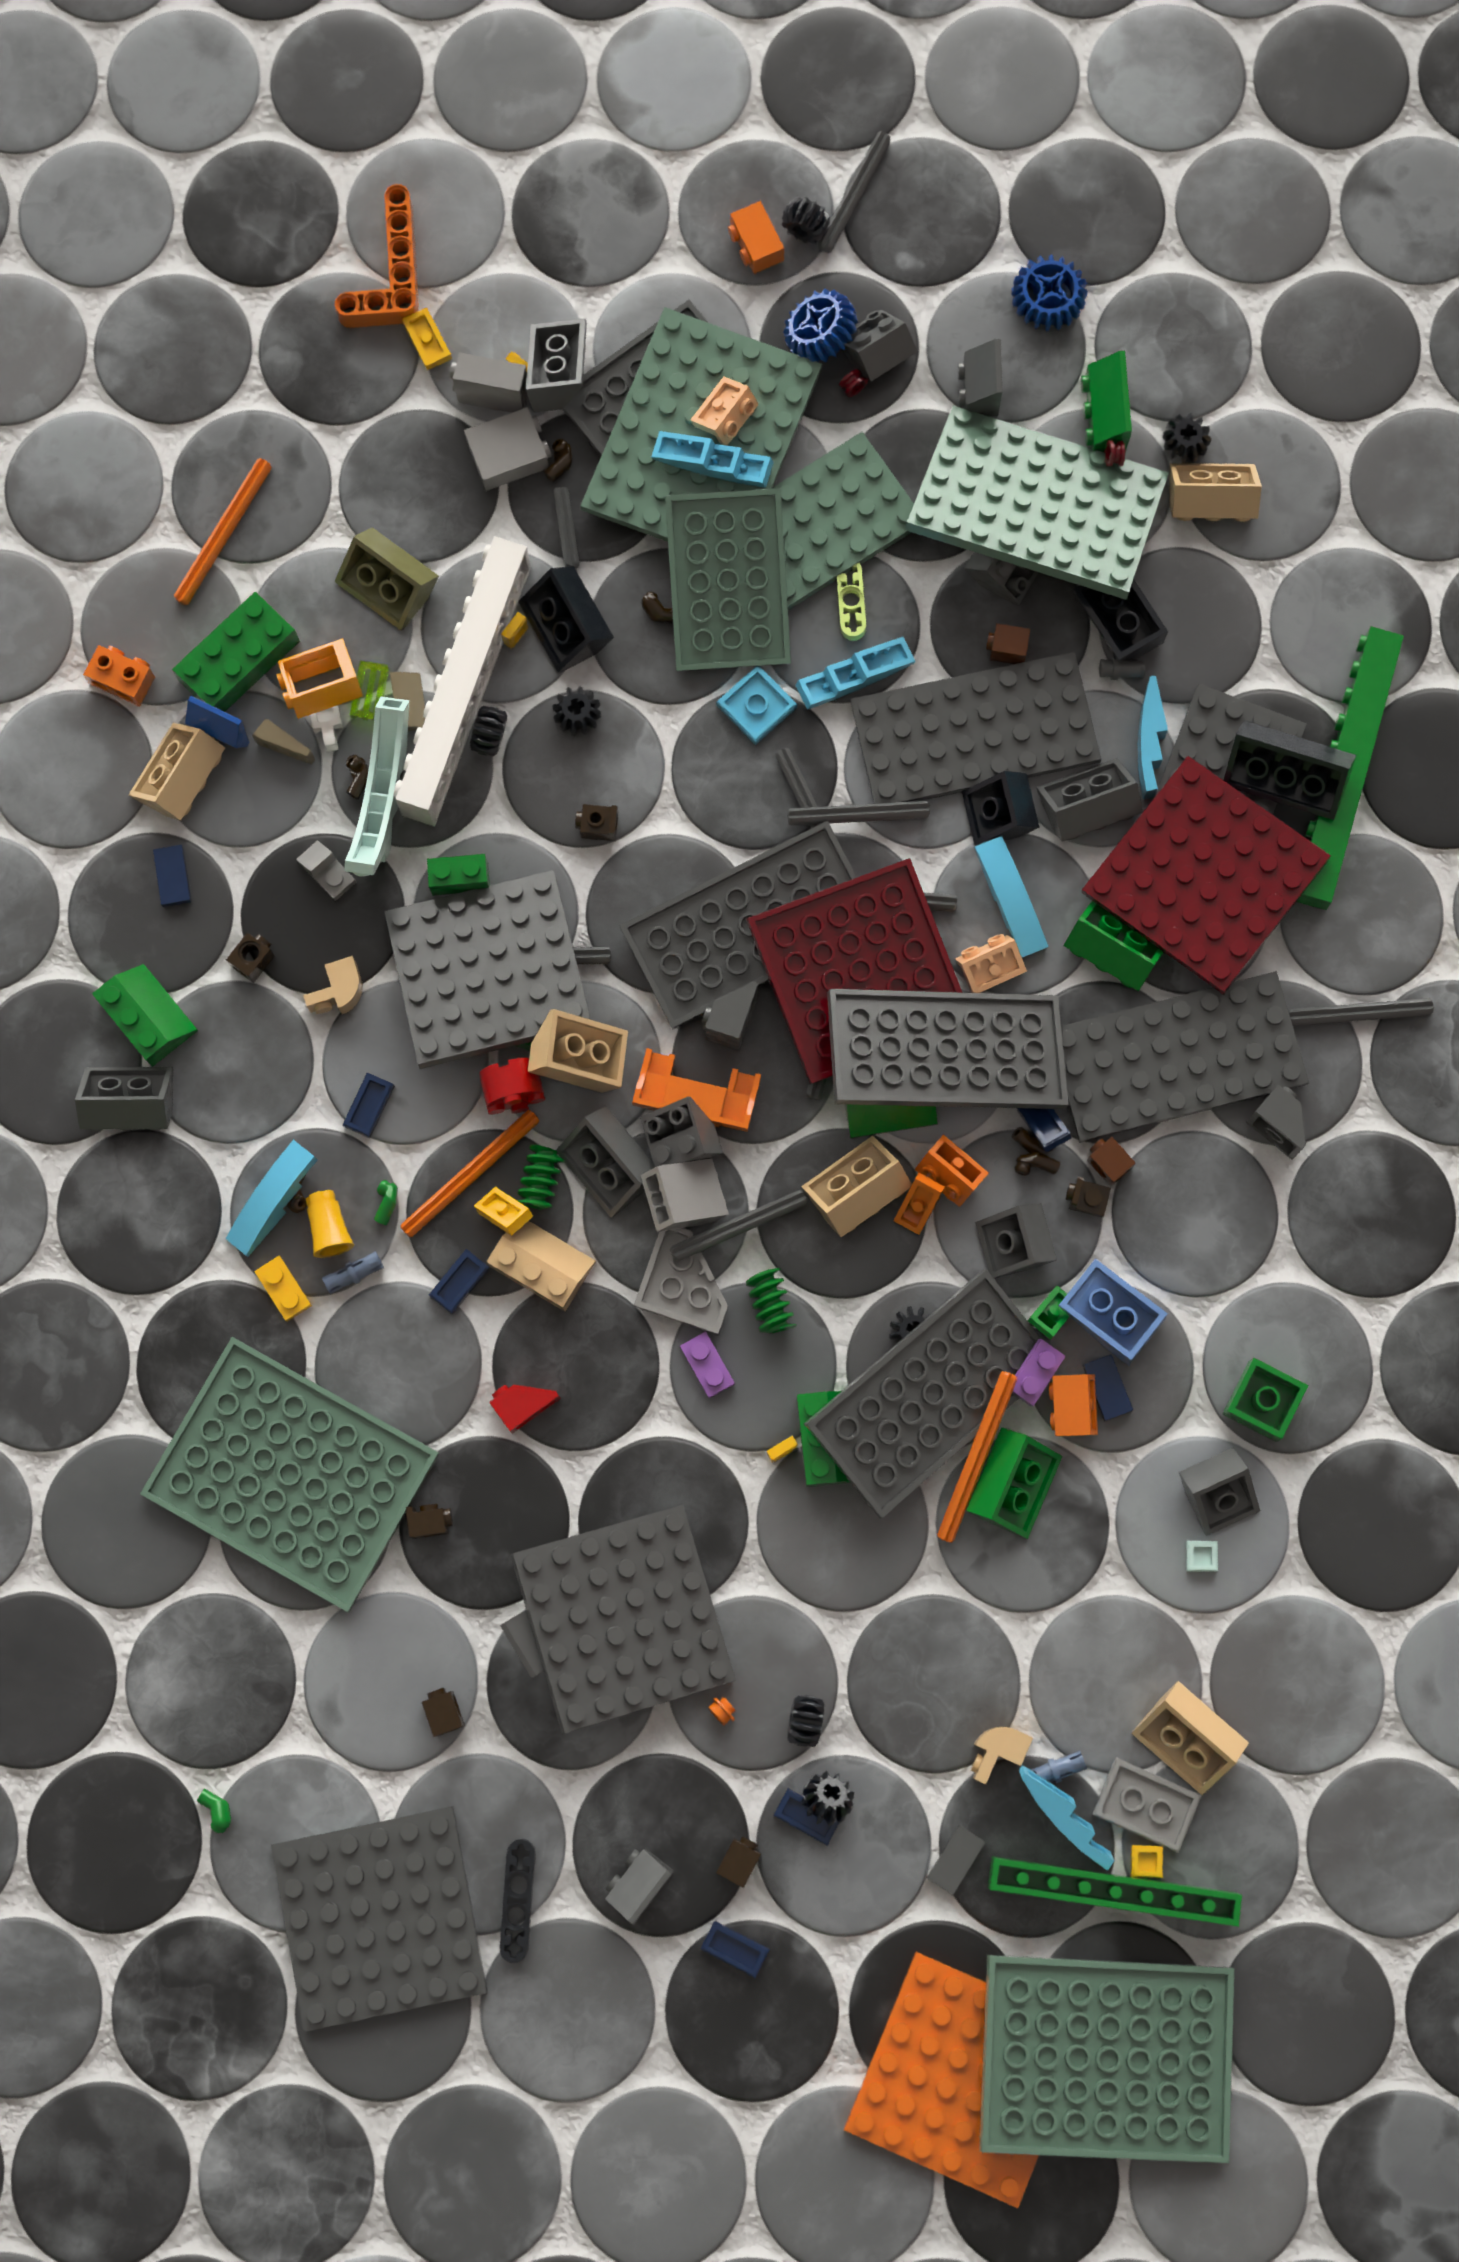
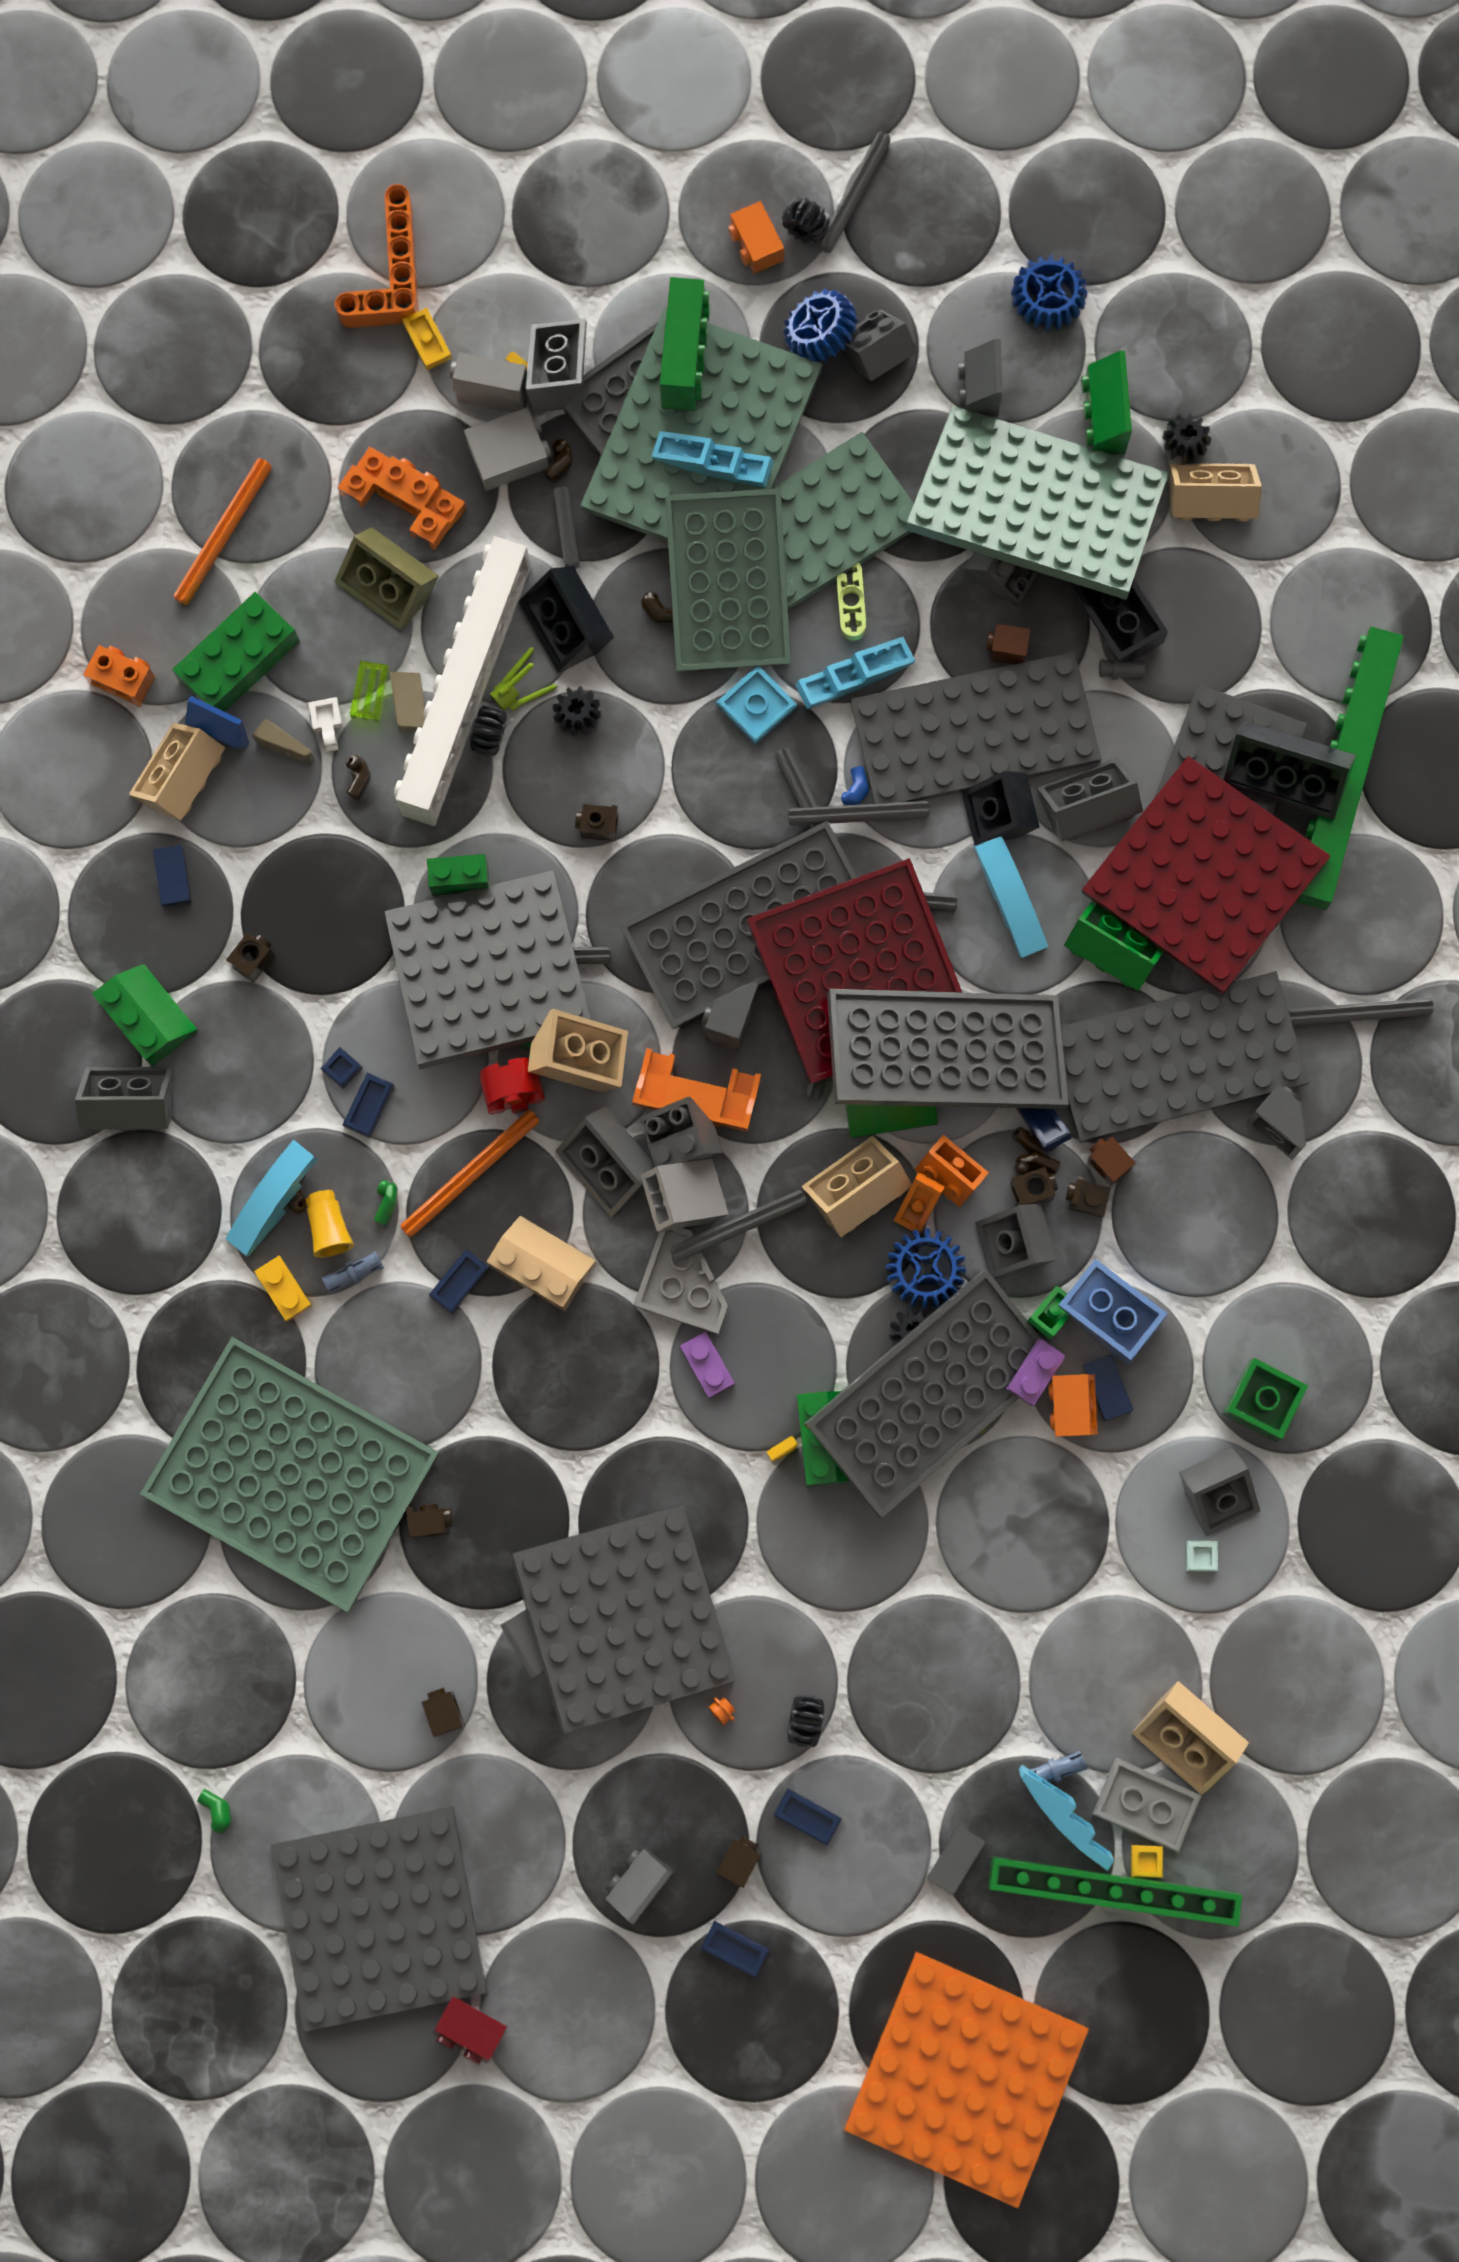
light orange window [276,638,363,719] -> none
light grey slope [296,840,356,901] -> none
tan brick [303,956,363,1014] -> none
light aqua arch [344,697,409,877] -> none
yellow plate [474,1187,533,1236] -> none
red slope [489,1384,561,1434] -> none
black beam [500,1839,536,1963] -> none
yellow tile [501,612,528,649] -> none
green piece [517,1145,564,1210] -> none
light nougat bracket [691,377,758,446] -> none
green piece [746,1268,797,1334] -> none
black gear [802,1771,855,1827] -> none
dark red bush [839,369,868,397] -> none
orange axle [937,1371,1017,1543] -> none
light nougat bracket [955,934,1027,993] -> none
green slope [966,1427,1063,1539] -> none
tan brick [970,1727,1033,1784] -> none
sand green plate [979,1955,1234,2163] -> none
dark red bush [1105,441,1125,467] -> none
medium azure slope [1137,676,1168,799] -> none
none -> dark blue tile [320,1047,363,1089]
none -> orange bracket [337,446,466,550]
none -> dark red brick [433,1996,507,2065]
none -> lime plant [489,647,557,712]
none -> green brick [660,277,710,411]
none -> blue arm [841,766,869,805]
none -> blue gear [885,1228,966,1309]
none -> dark brown brick [1010,1167,1058,1206]

